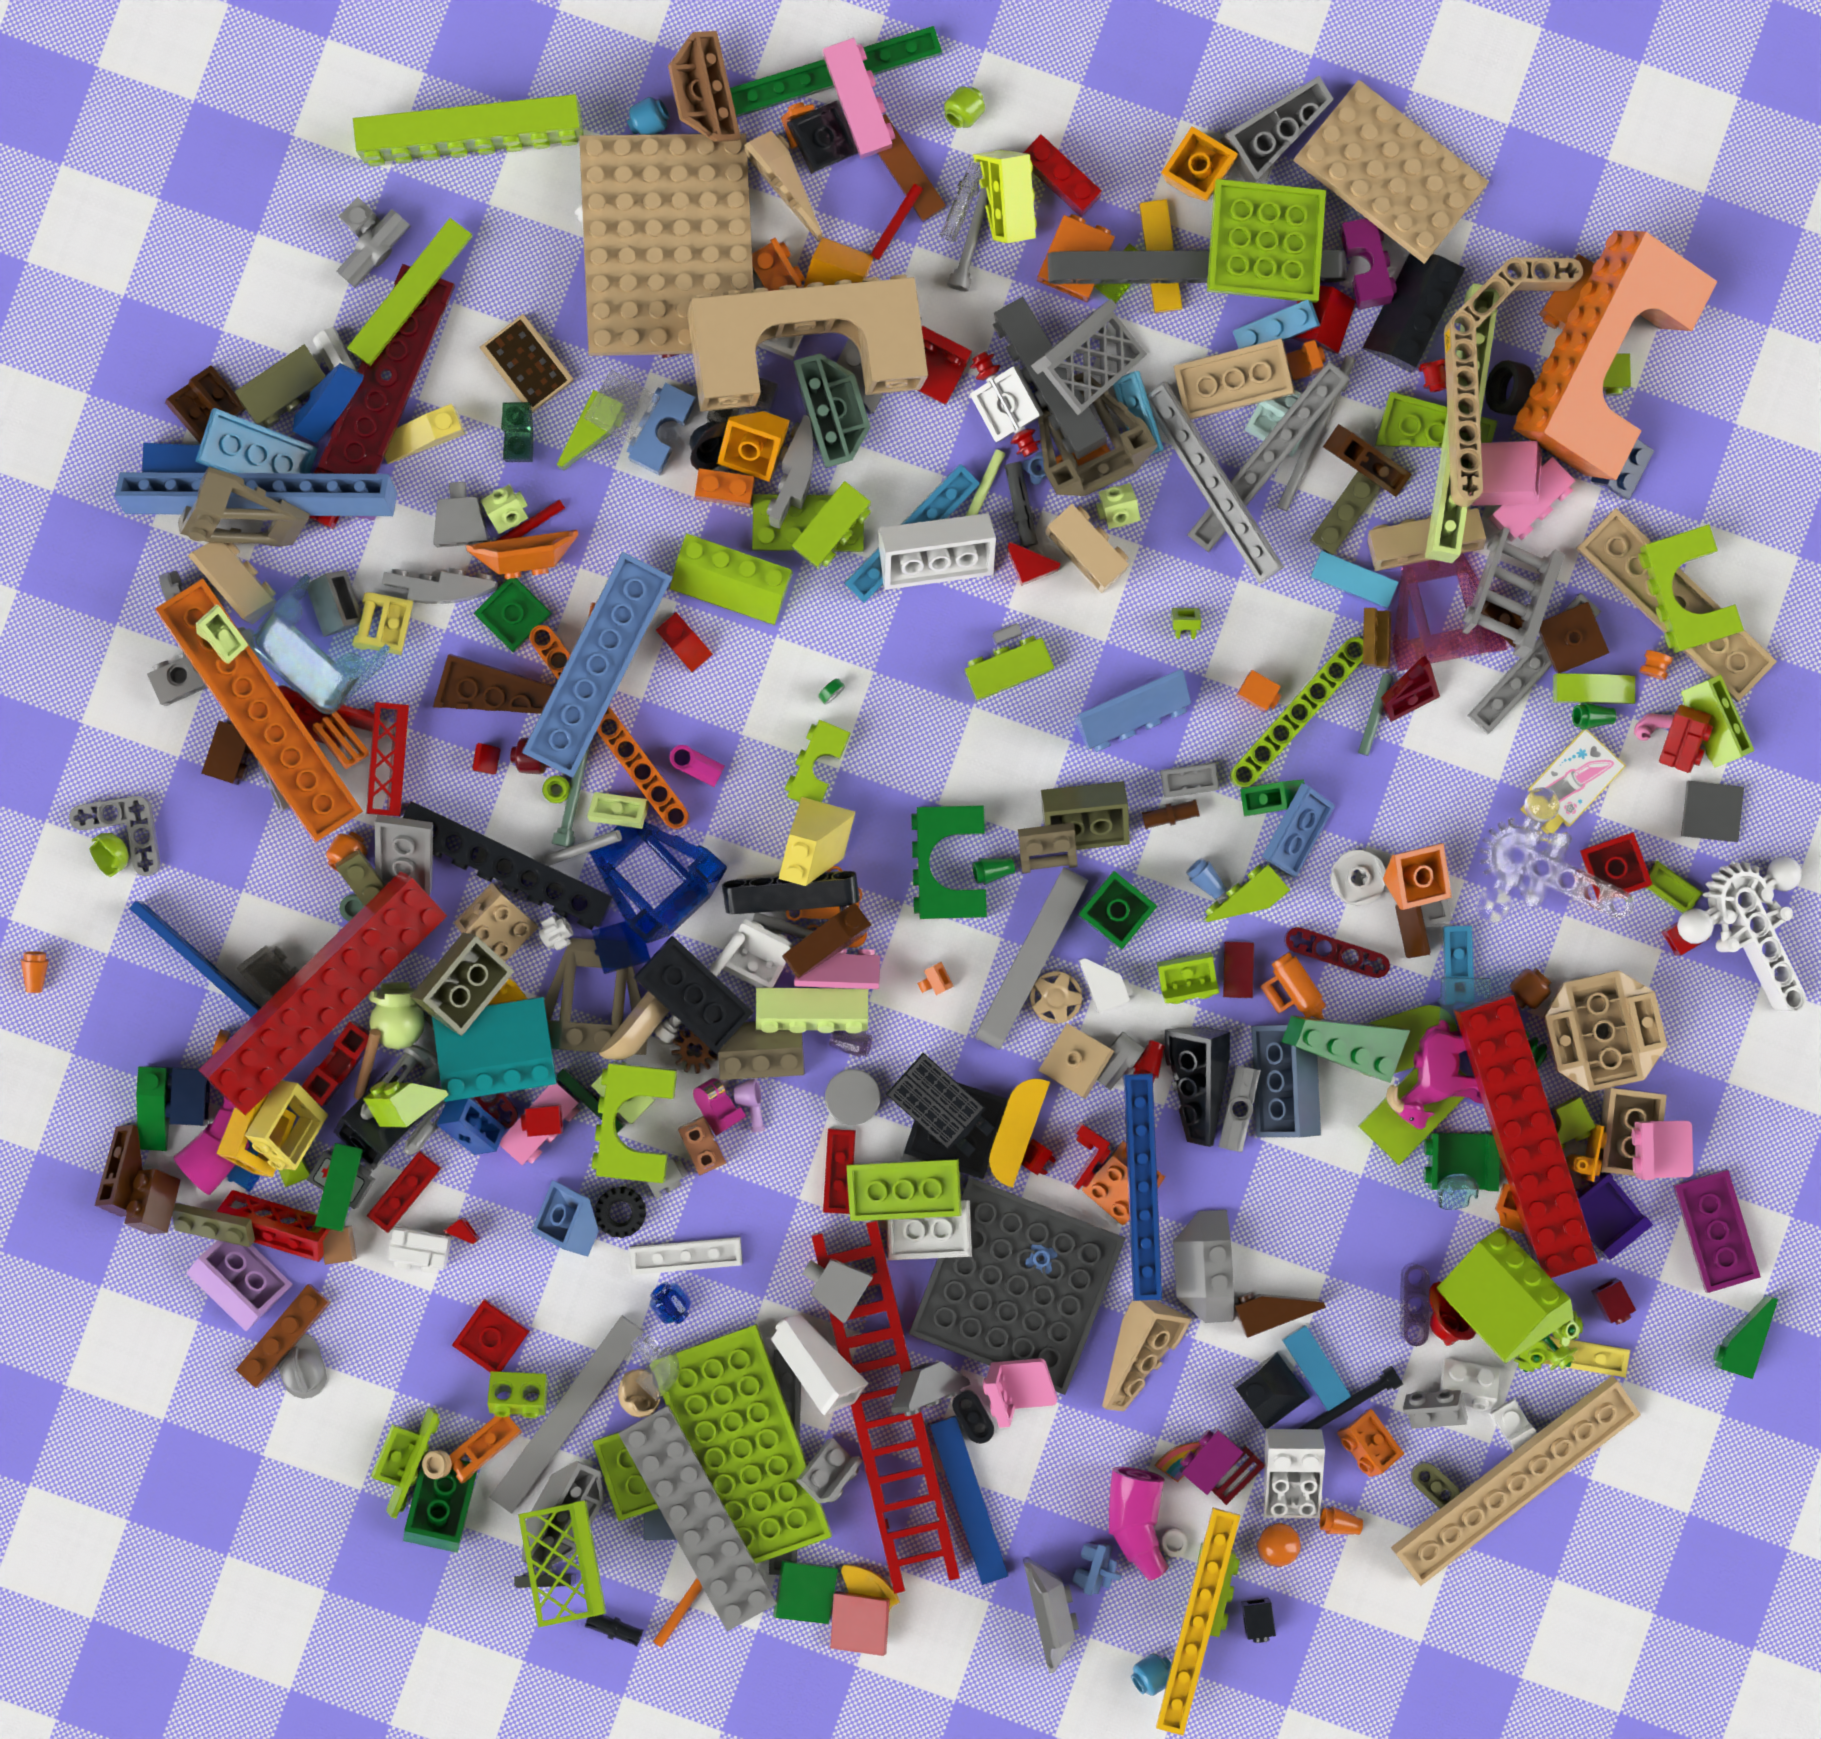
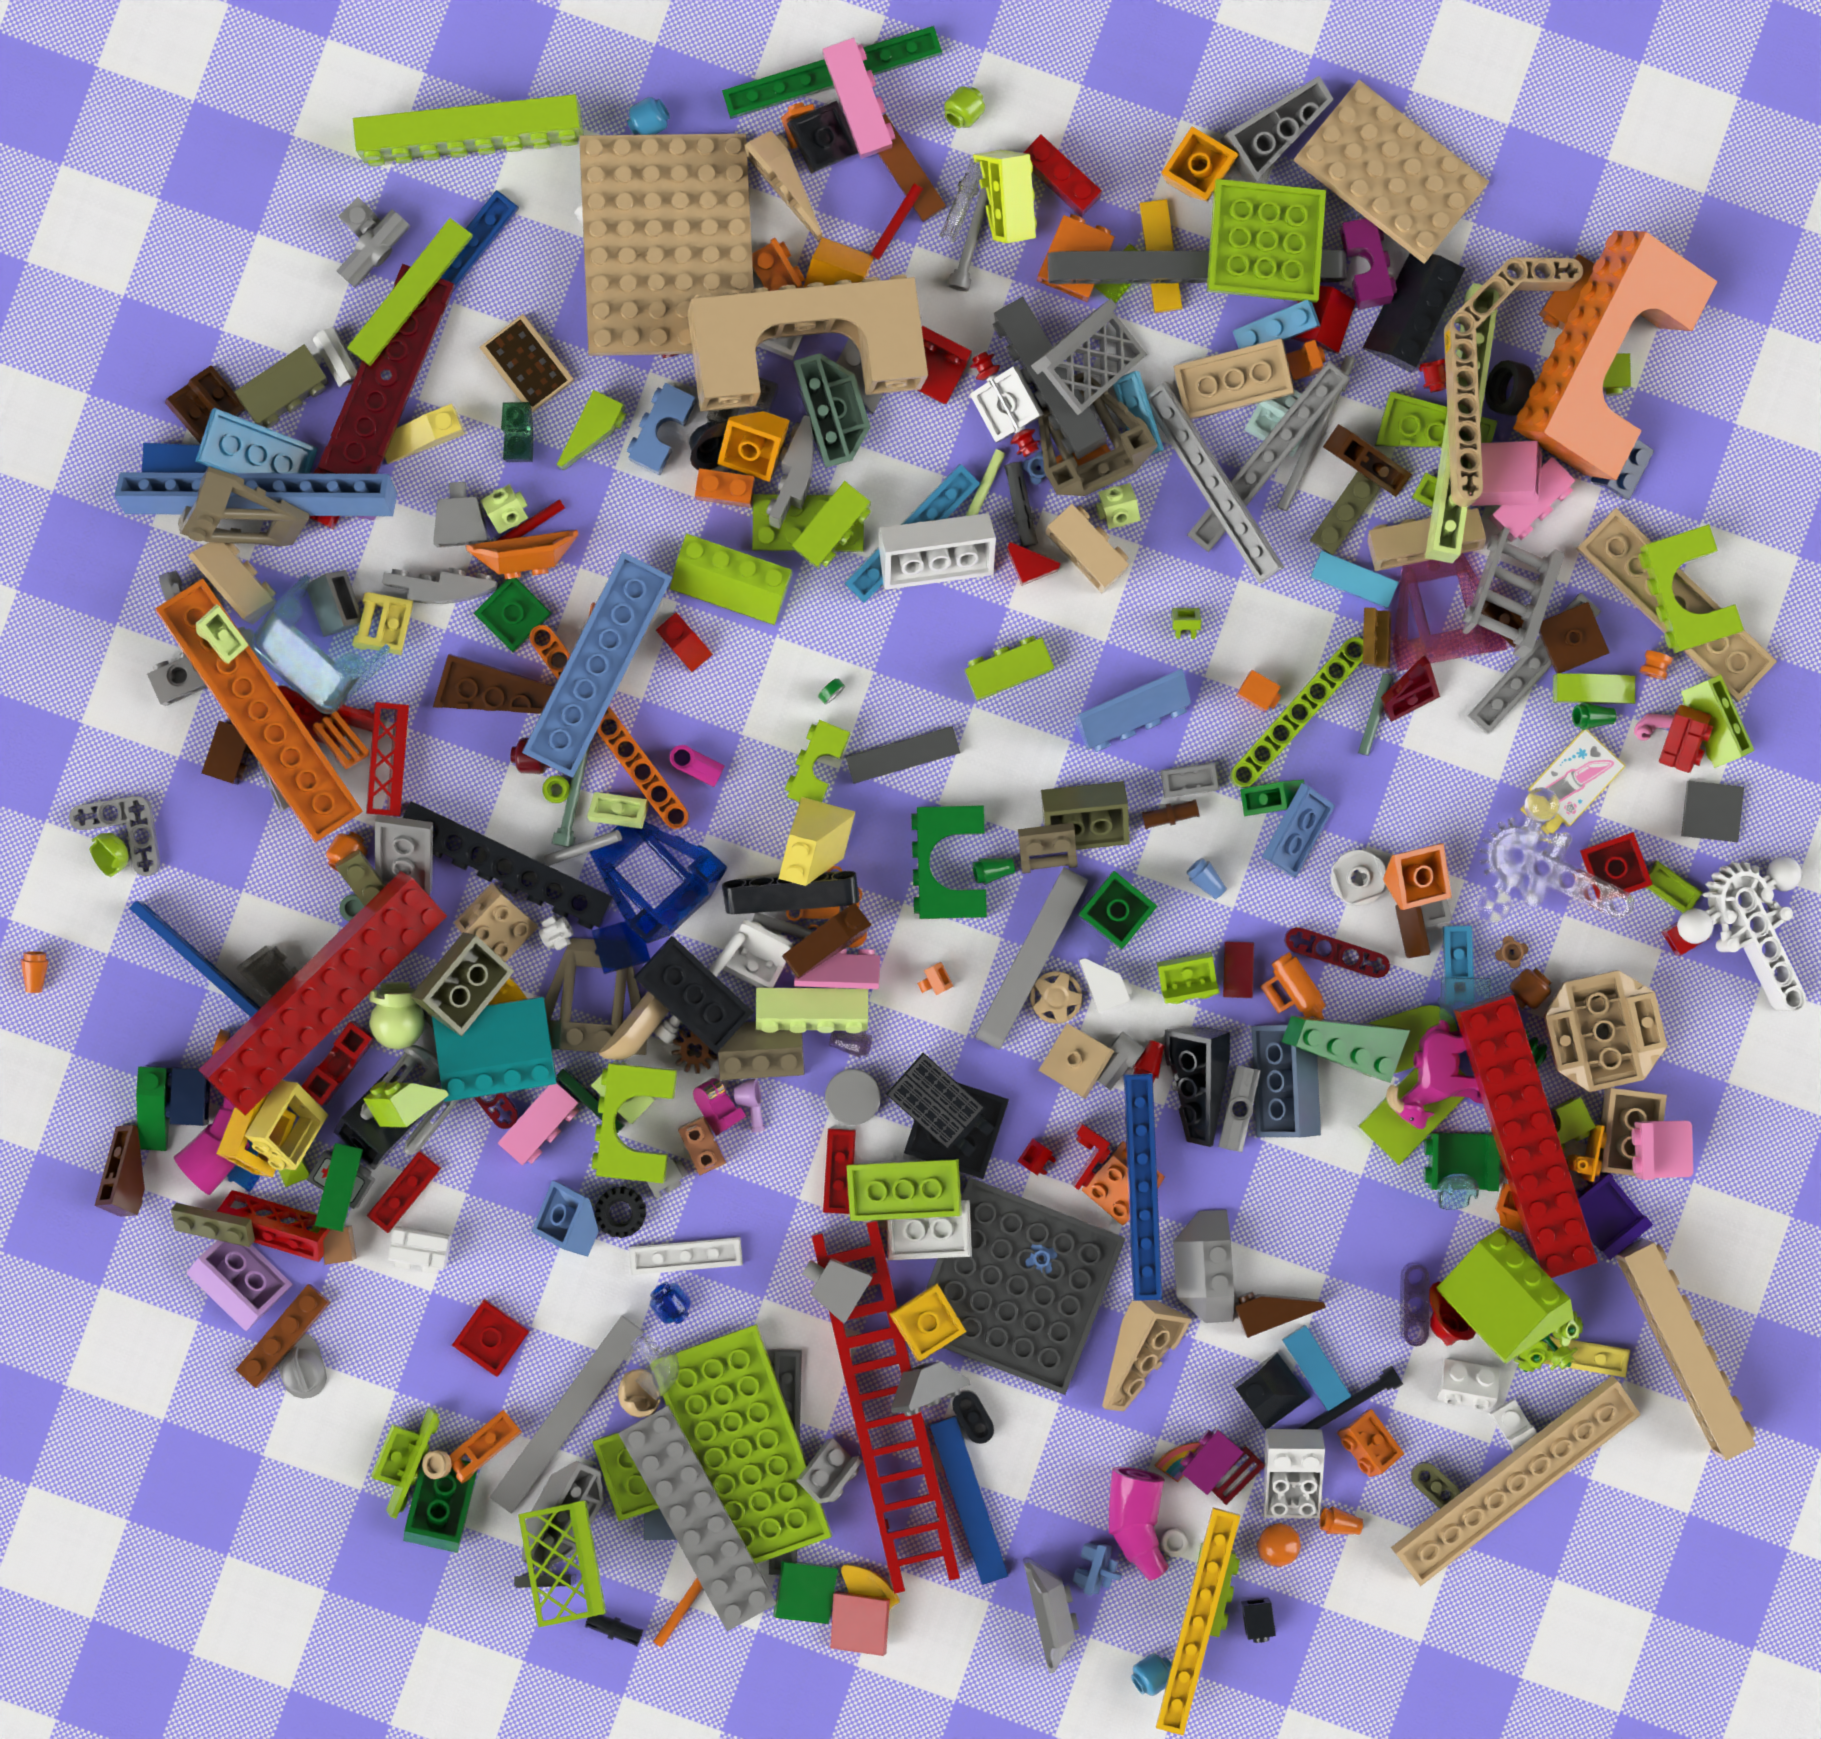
reddish brown brick [124,1169,181,1234] -> none
blue slope [292,363,364,443] -> none
medium nougat bar [354,1029,381,1100] -> none
blue brick [437,1098,506,1155] -> none
red slope [444,1217,480,1244] -> none
red slope [472,743,501,775] -> none
lime brick [487,1371,548,1418] -> none
red brick [521,1105,564,1137] -> none
clear tile [584,369,660,446] -> none
medium nougat wedge [668,31,741,142] -> none
white slope [771,1314,869,1415] -> none
bright pink bracket [983,1358,1058,1428] -> none
yellow brick [989,1079,1050,1188] -> none
light grey tile [992,623,1022,645] -> none
lime slope [1203,864,1290,923] -> none
light grey bracket [1403,1389,1468,1429] -> none
dark red brick [1591,1278,1636,1325] -> none
magenta plate [1673,1169,1761,1293] -> none
green slope [1713,1295,1778,1379] -> none
none -> blue tile [441,190,519,292]
none -> dark grey tile [846,726,960,784]
none -> yellow tile [889,1284,967,1362]
none -> lime plate [1411,473,1437,509]
none -> medium nougat plate [1495,936,1528,969]
none -> tan brick [1615,1238,1756,1461]

